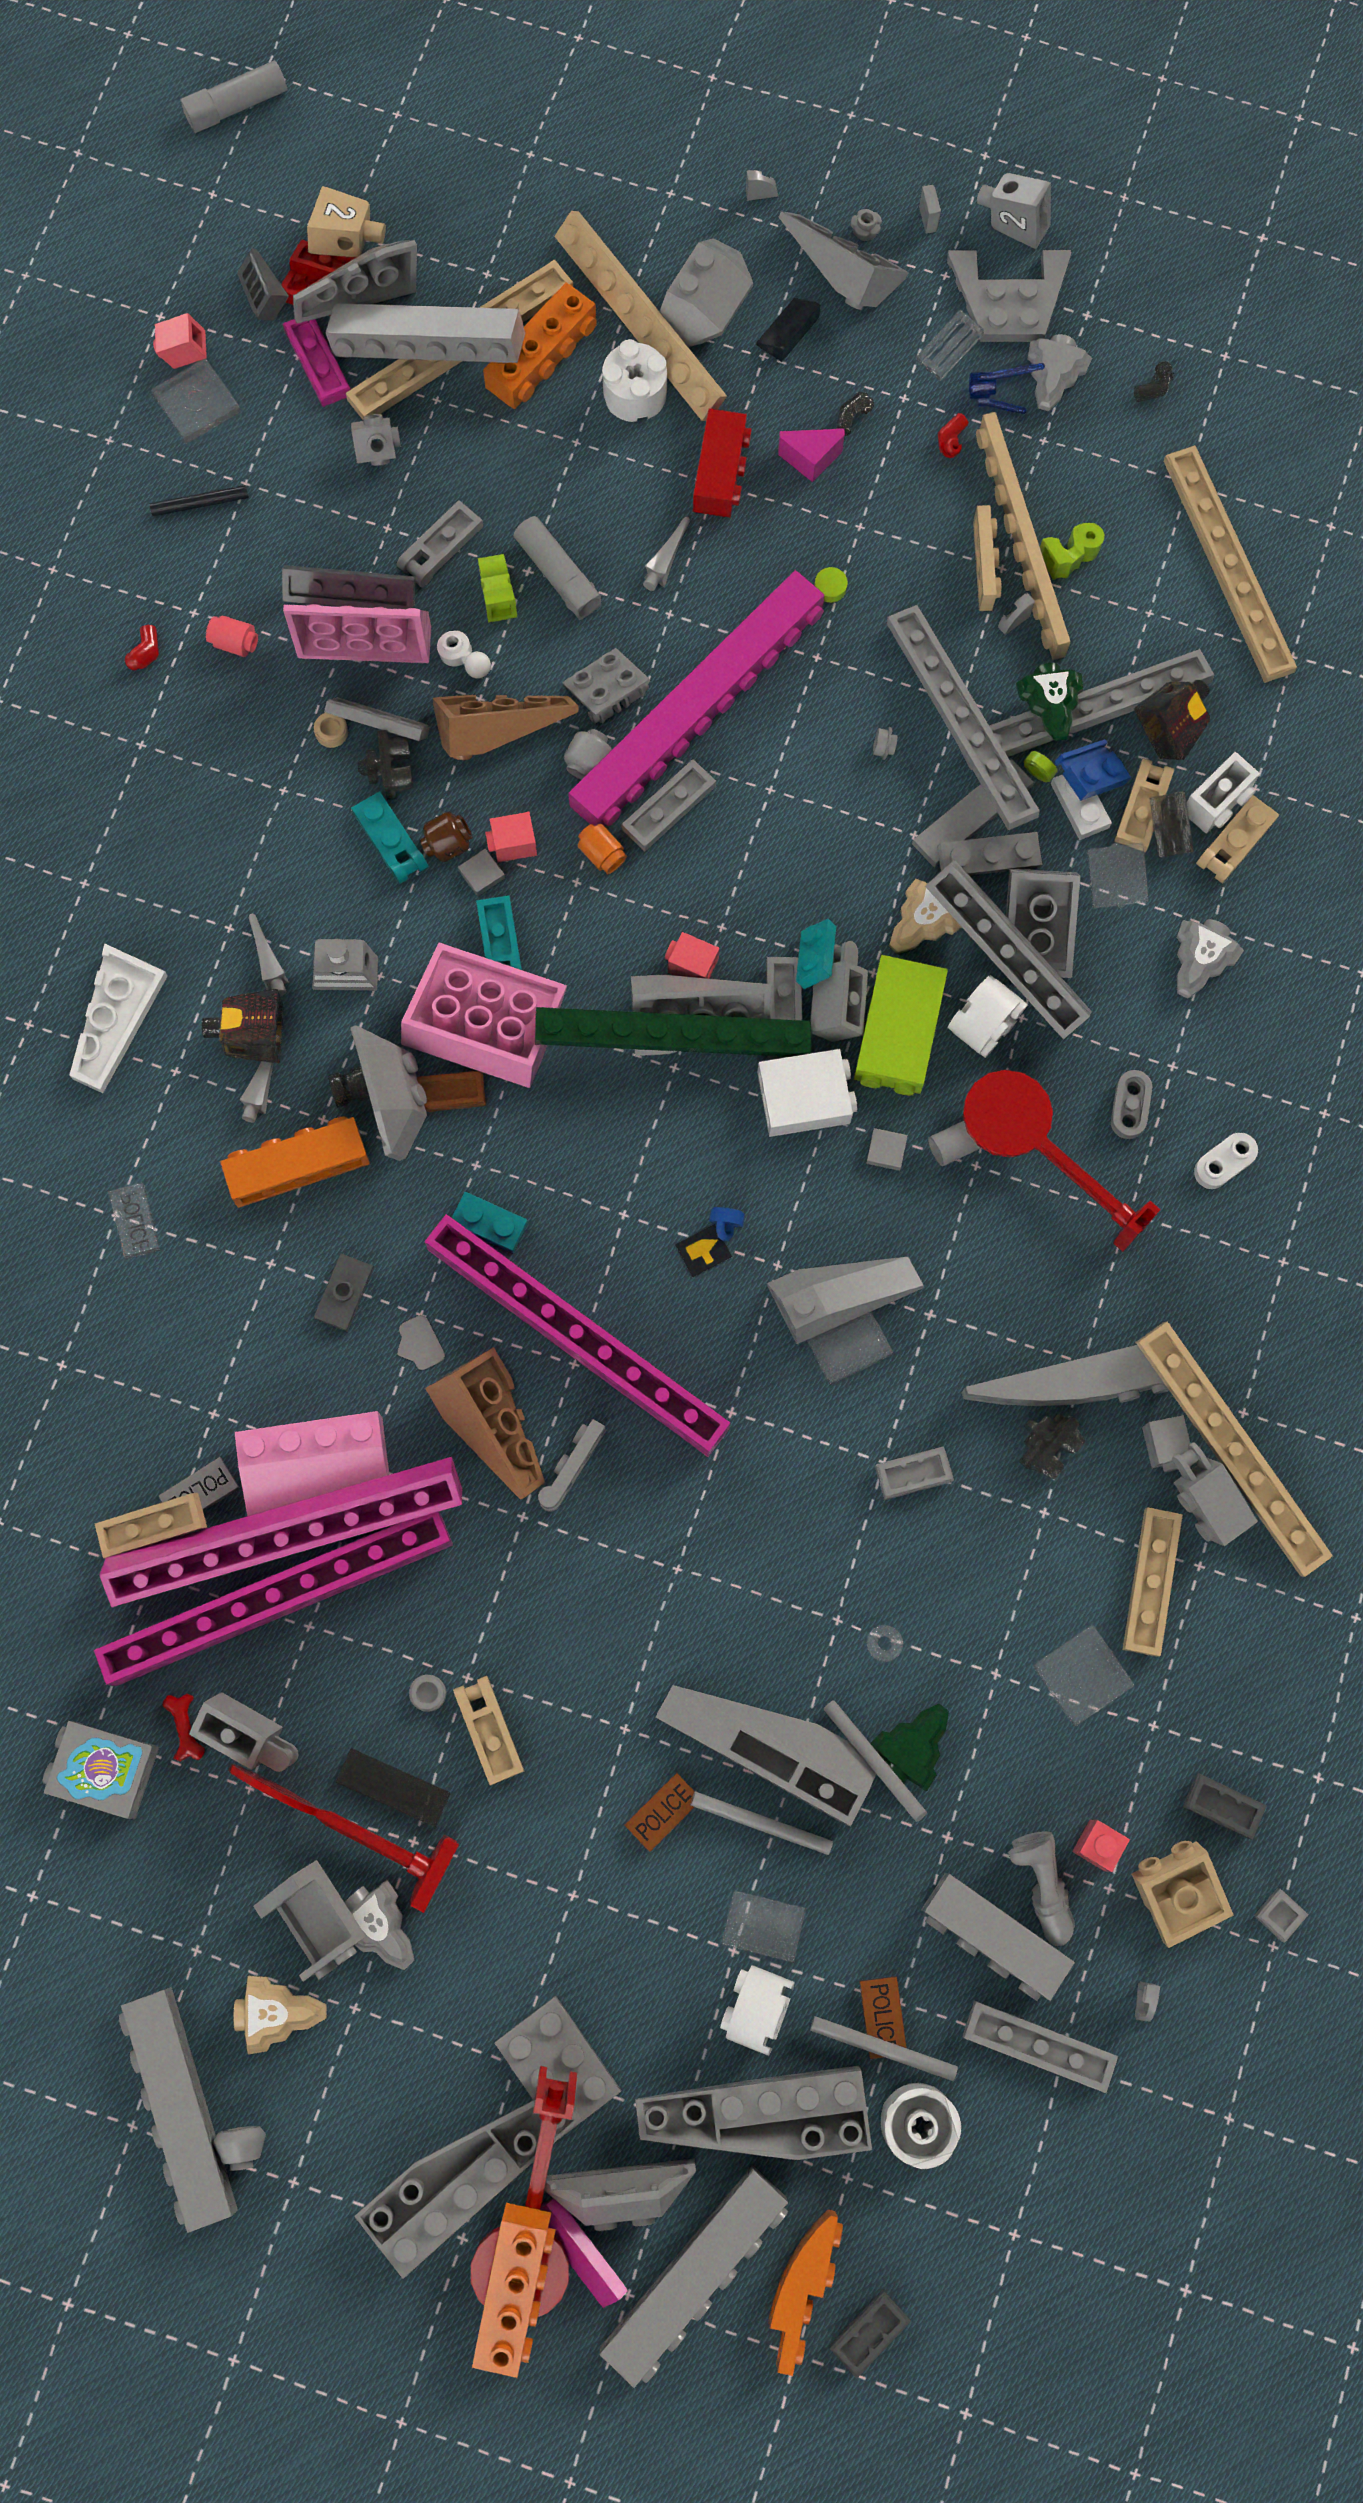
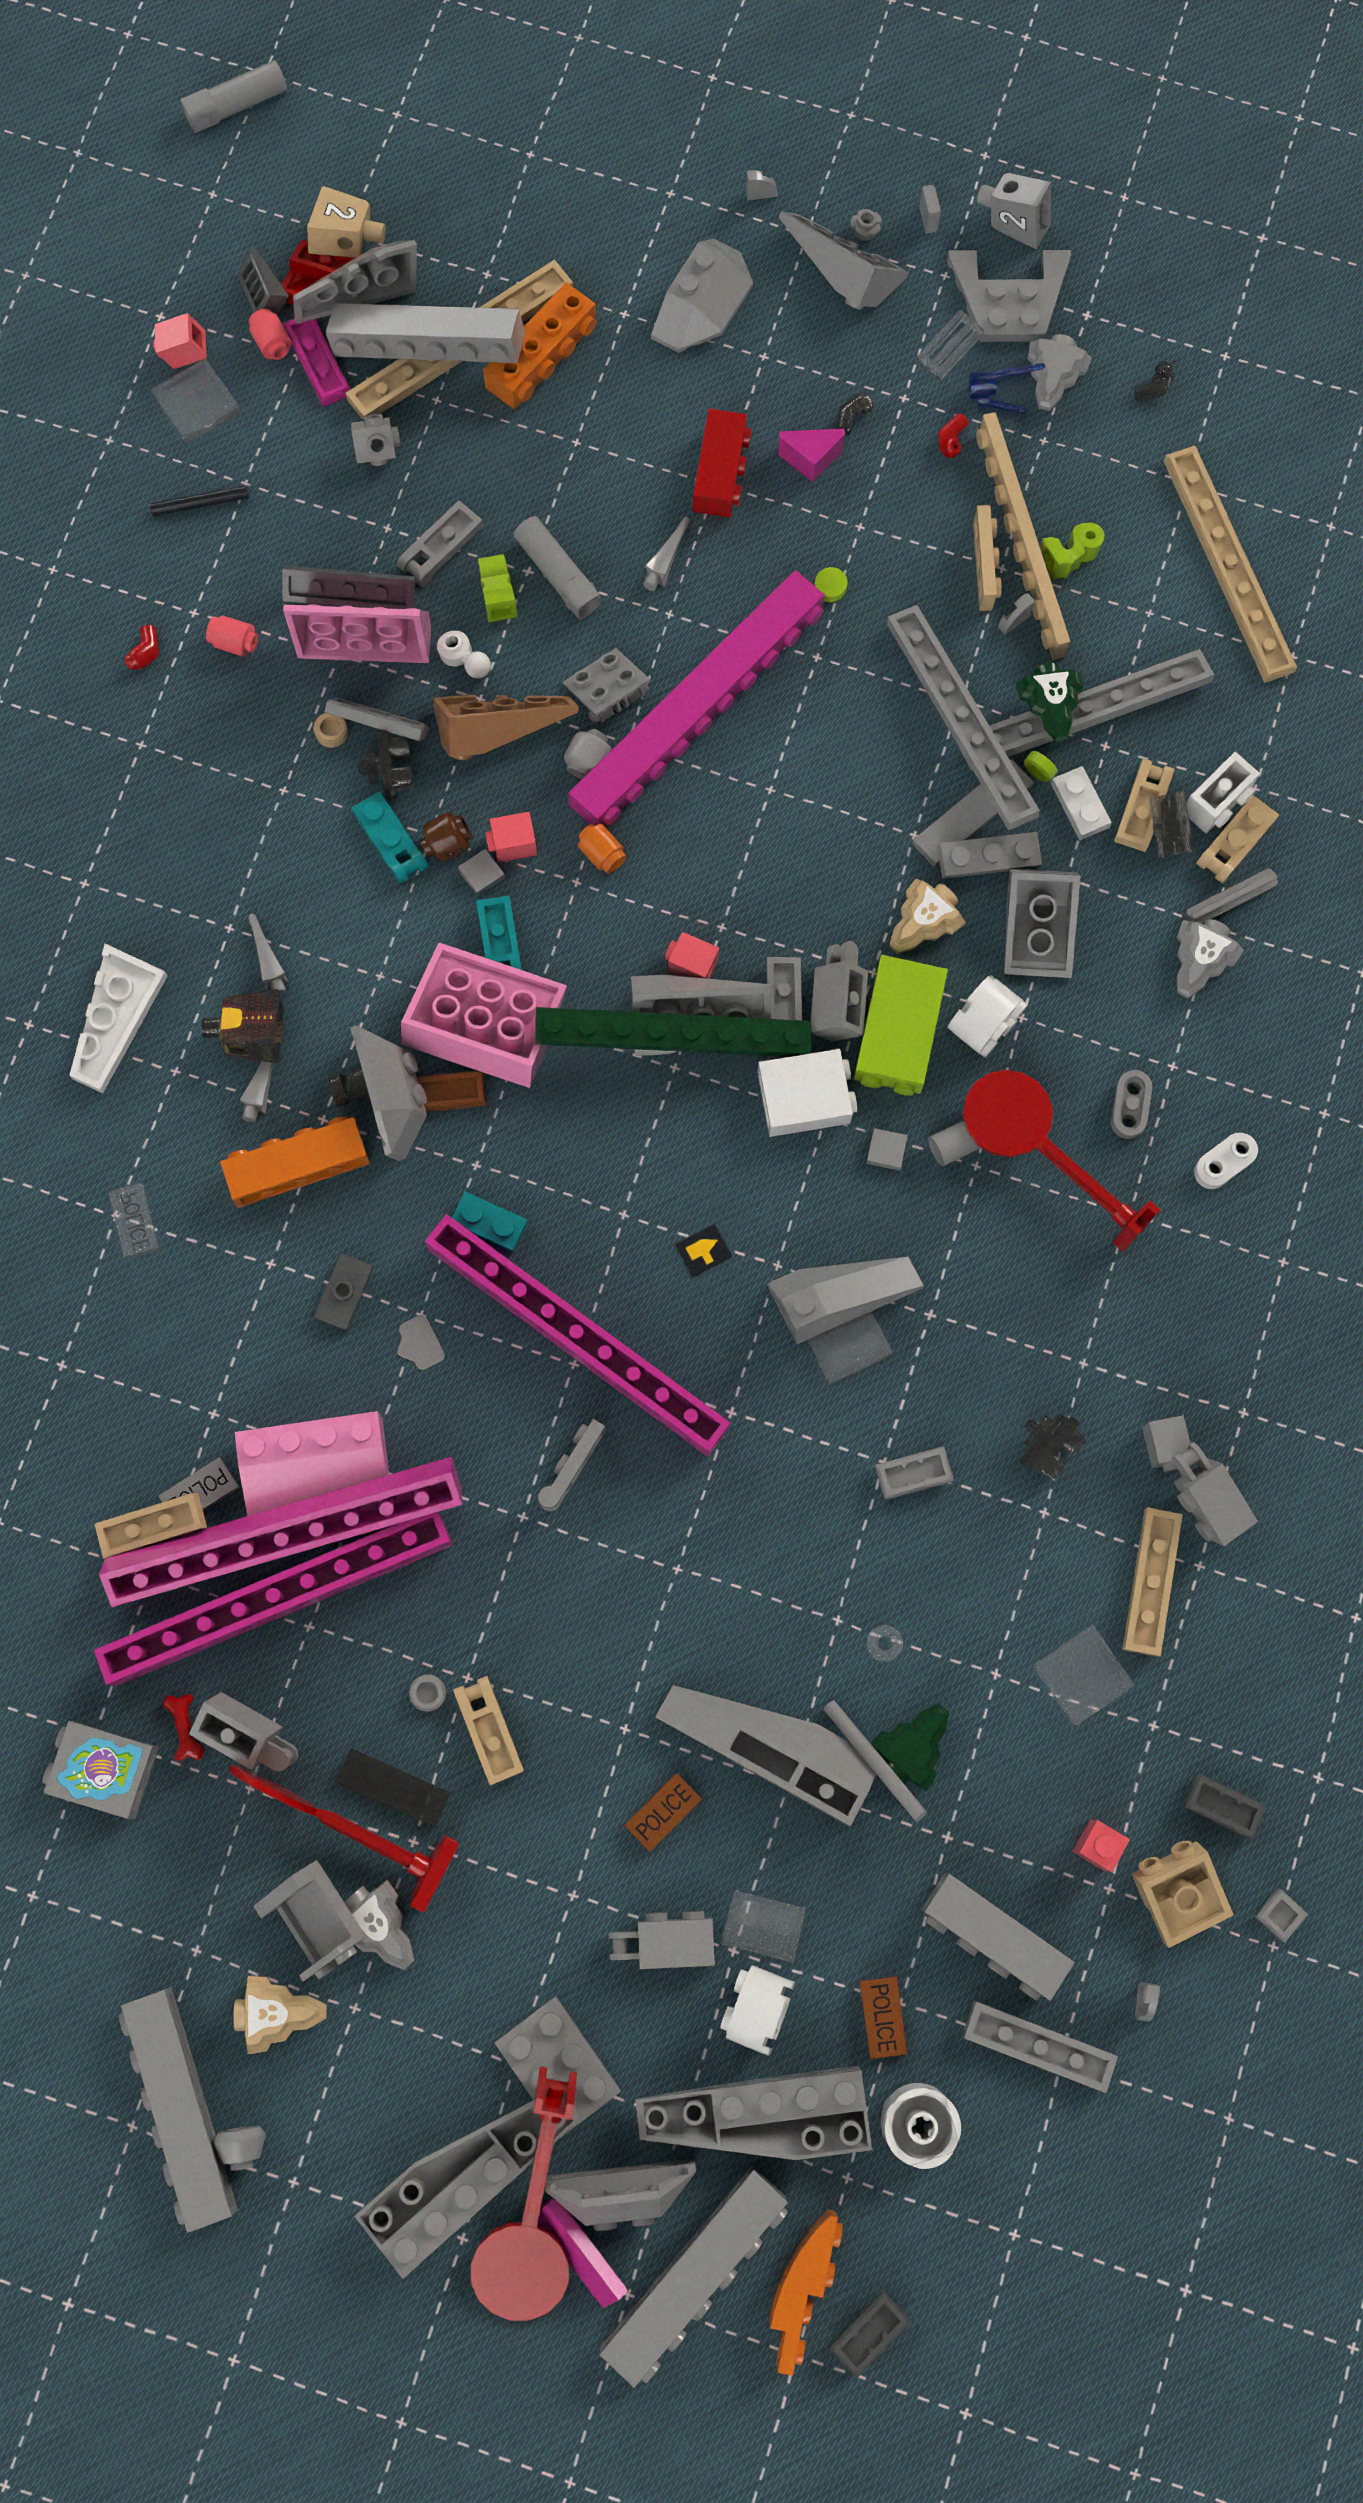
light grey torso [312,939,378,991] -> none
medium nougat wedge [425,1347,545,1500] -> none
orange brick [472,2203,556,2378] -> none
tan plate [554,211,727,421] -> none
white brick [602,339,667,422] -> none
light grey plate [621,759,716,852] -> none
light grey bar [690,1791,833,1855] -> none
blue tile [709,1207,745,1241] -> none
black slope [756,298,821,362] -> none
teal plate [796,919,836,989] -> none
light grey bar [810,2016,958,2081] -> none
light grey plate [873,727,897,760] -> none
light grey brick [925,860,1092,1039] -> none
light grey slope [961,1345,1169,1406] -> none
light grey piece [1008,1831,1075,1946] -> none
blue plate [1054,739,1131,801] -> none
clear piece [1087,843,1149,909] -> none
clear smoke torso [1134,680,1210,760] -> none
tan plate [1135,1321,1333,1577] -> none
none -> coral brick [249,308,292,360]
none -> light grey brick [609,1911,715,1969]
none -> light grey axle [1186,868,1278,924]

